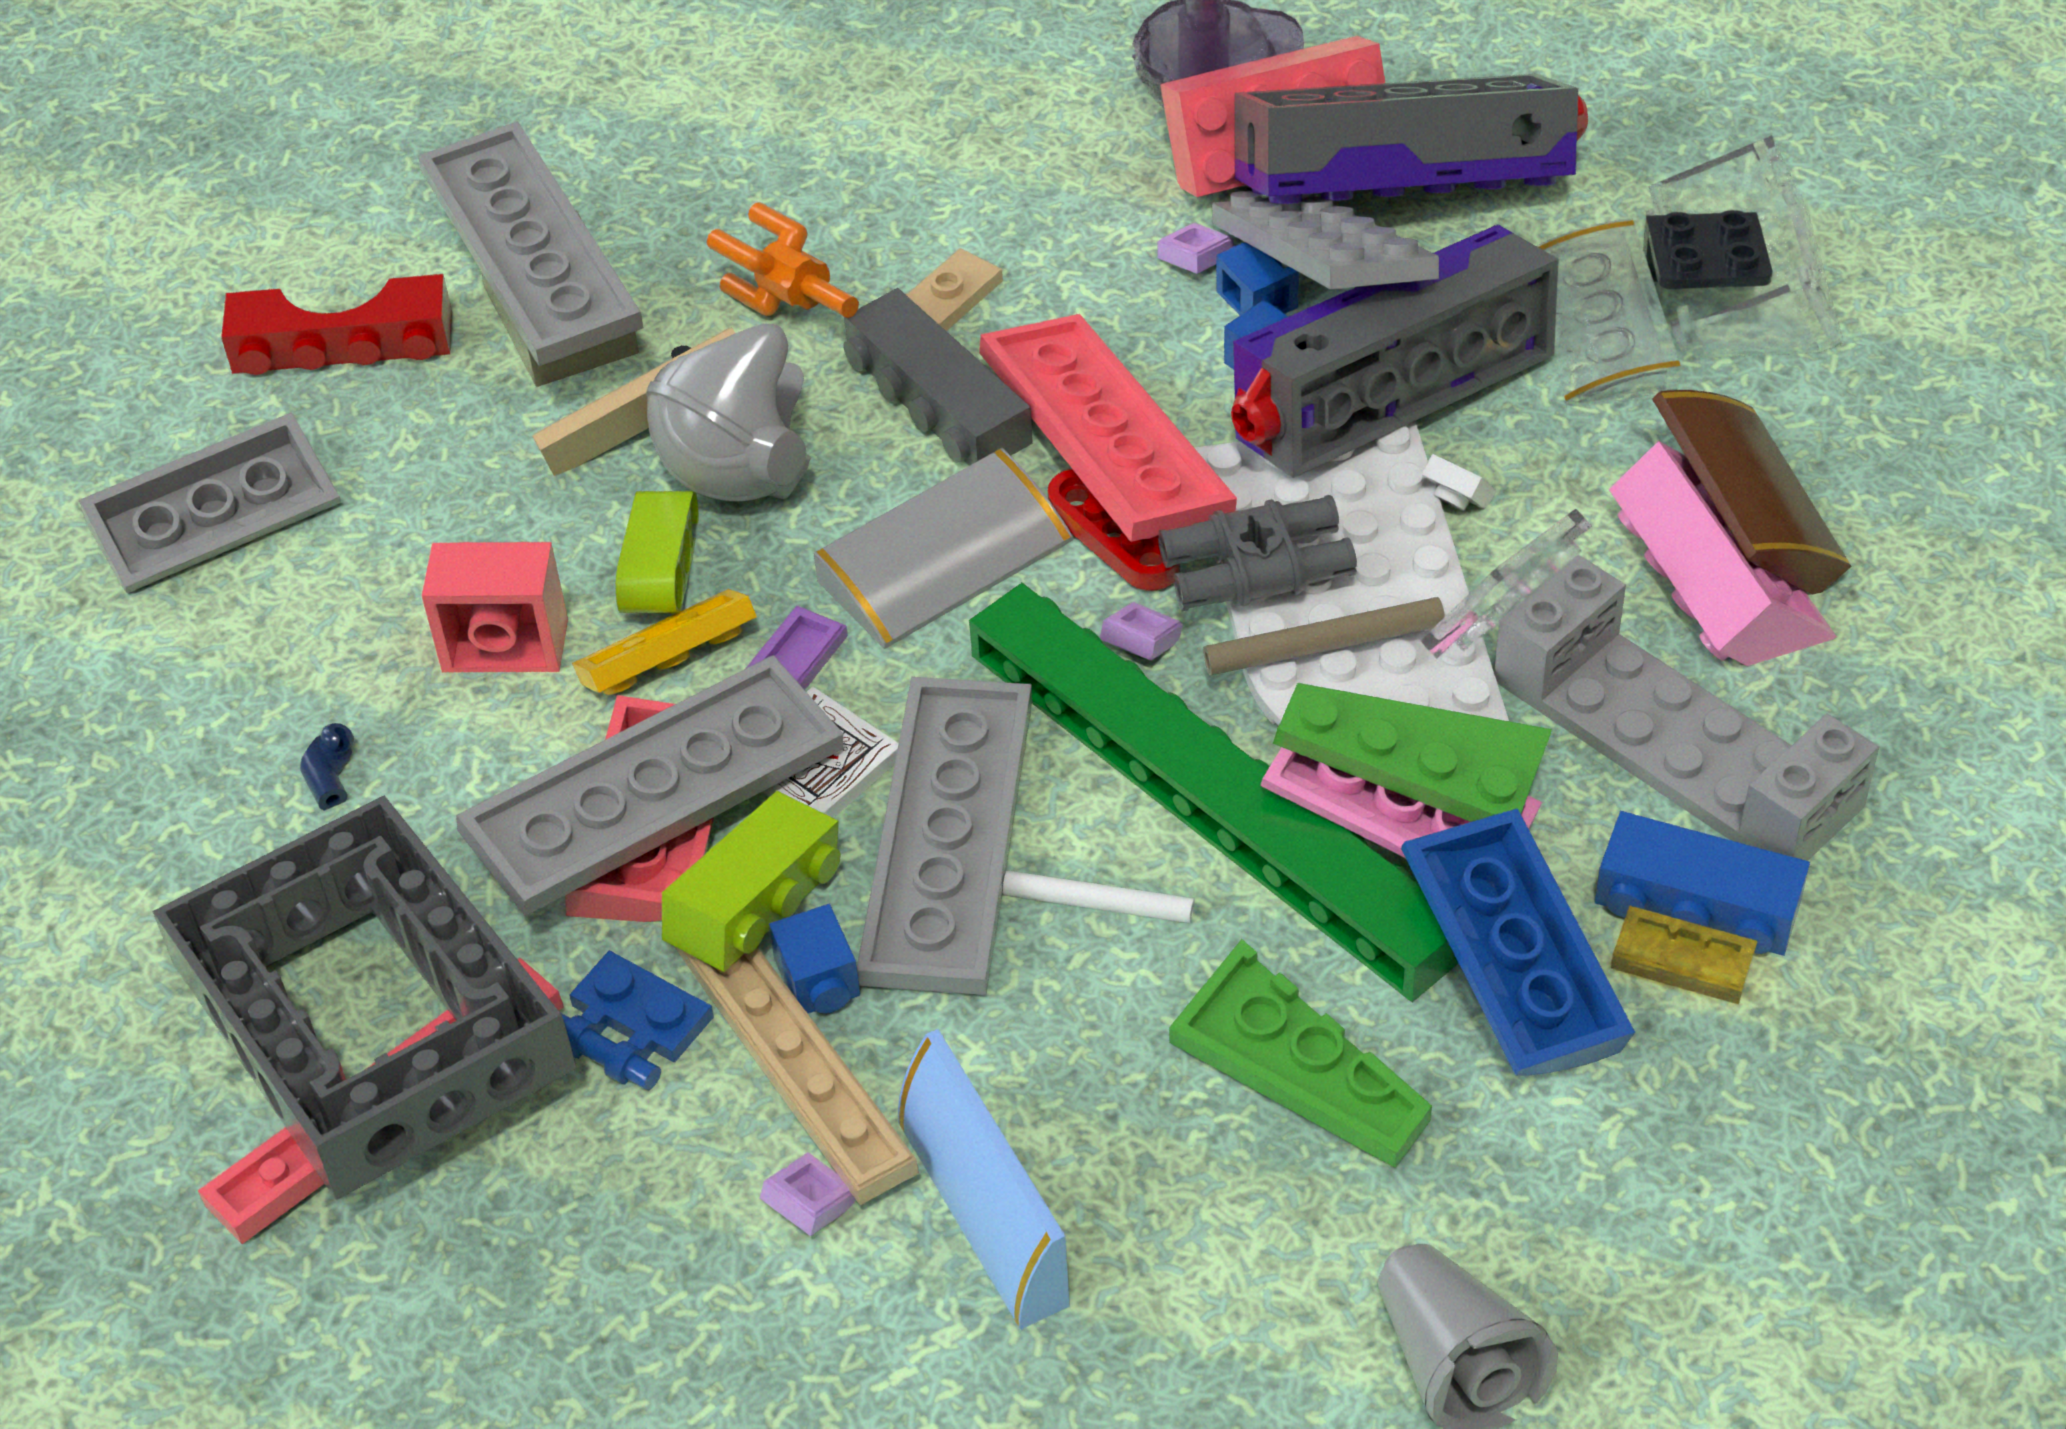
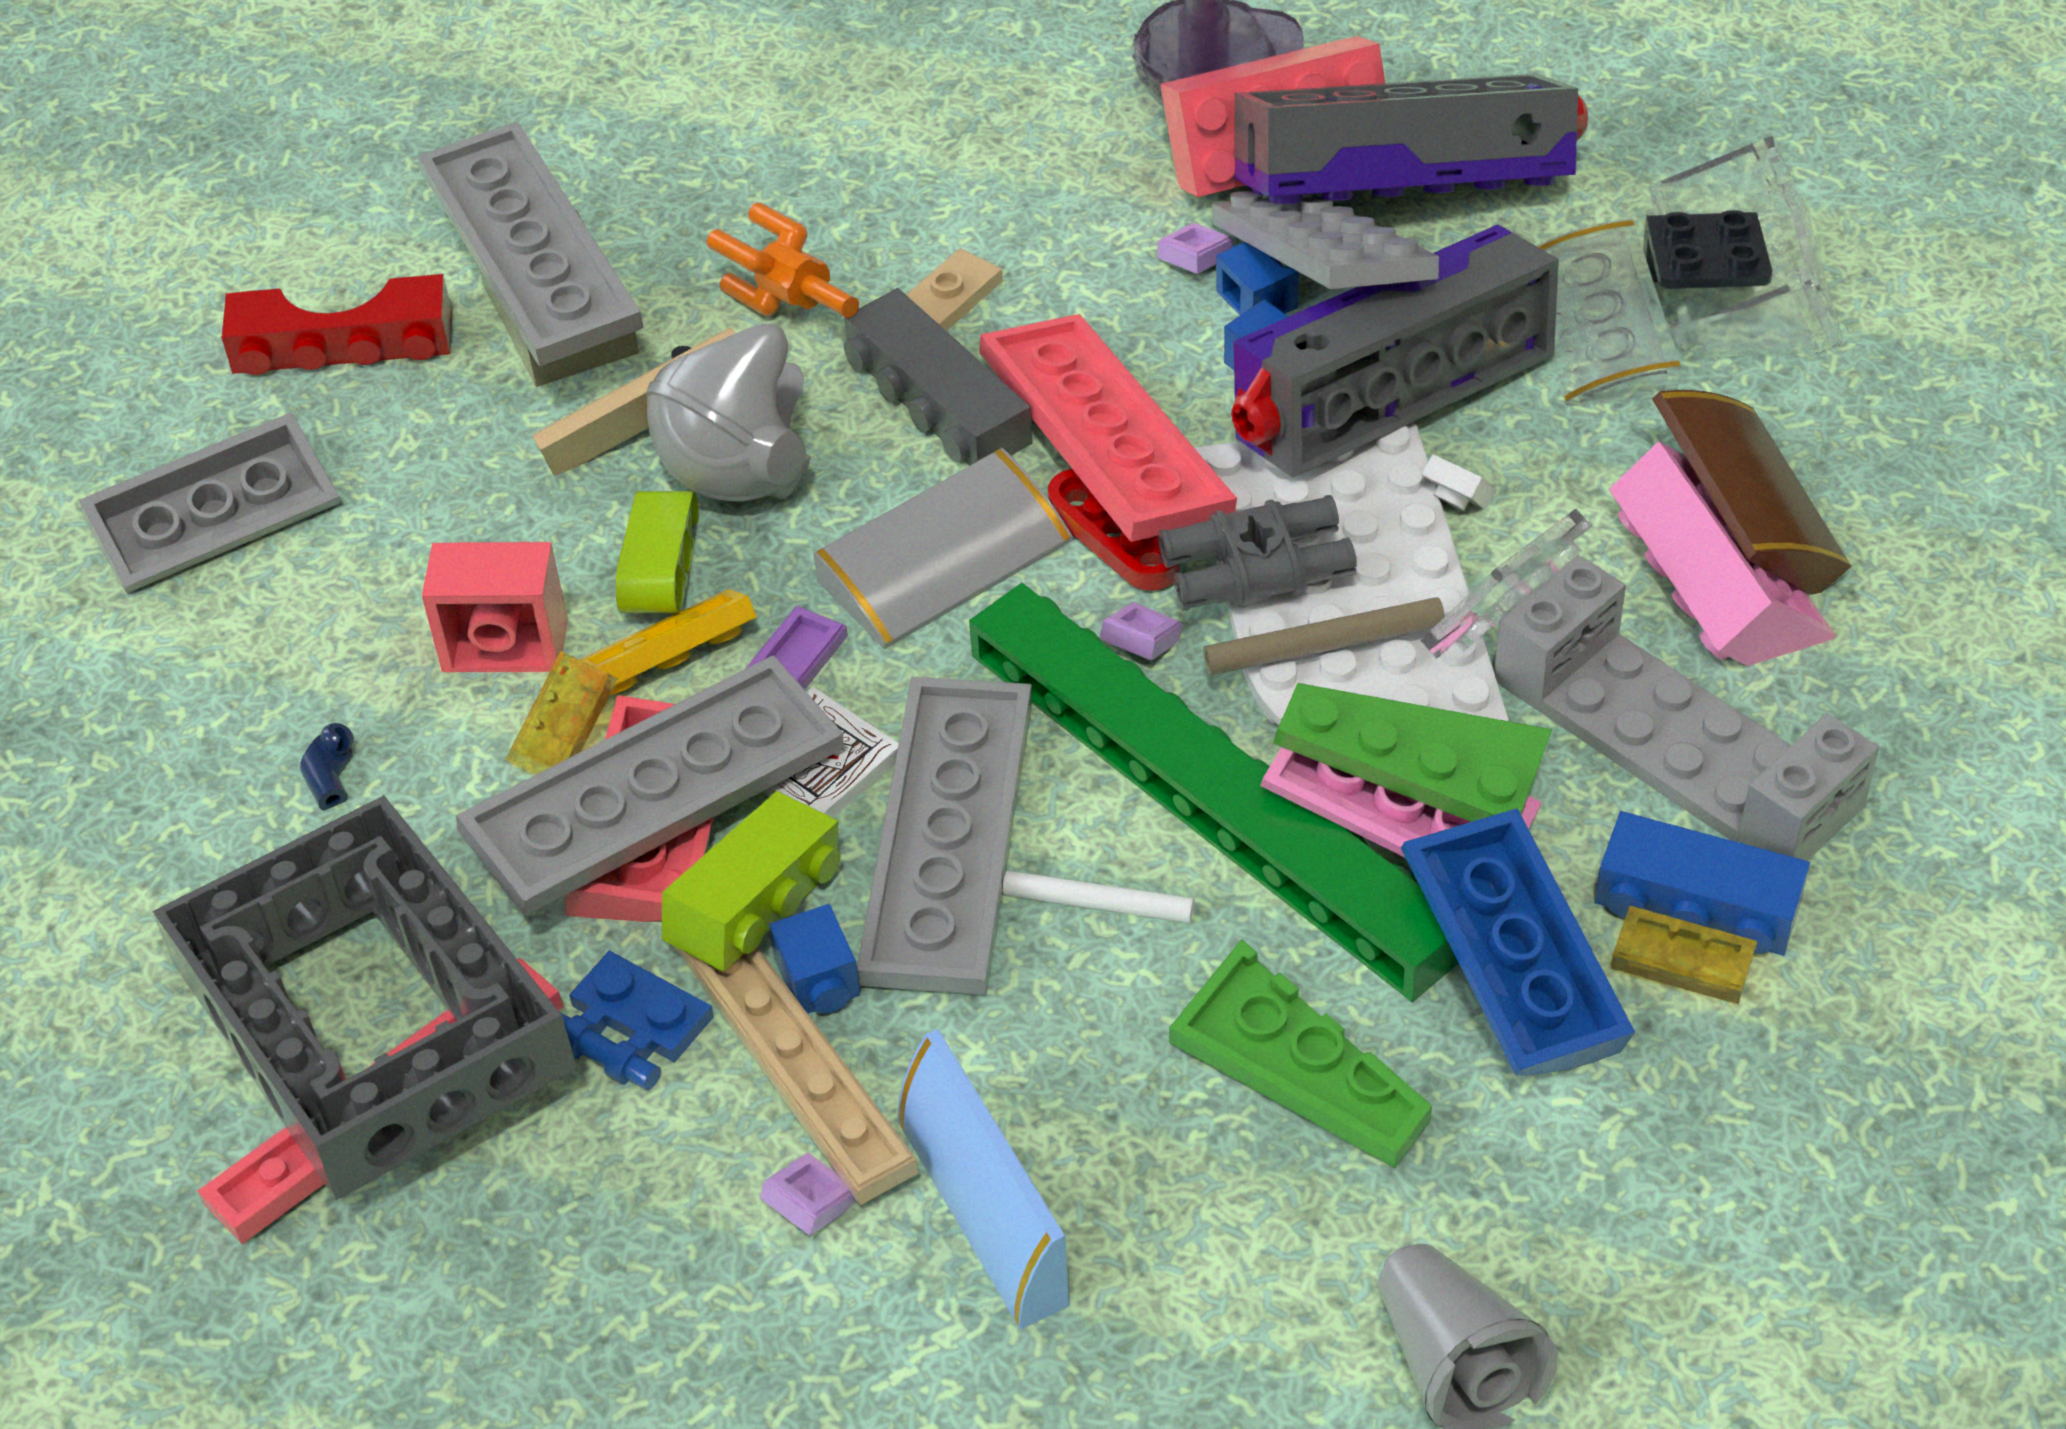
none -> clear yellow plate [506,651,618,774]

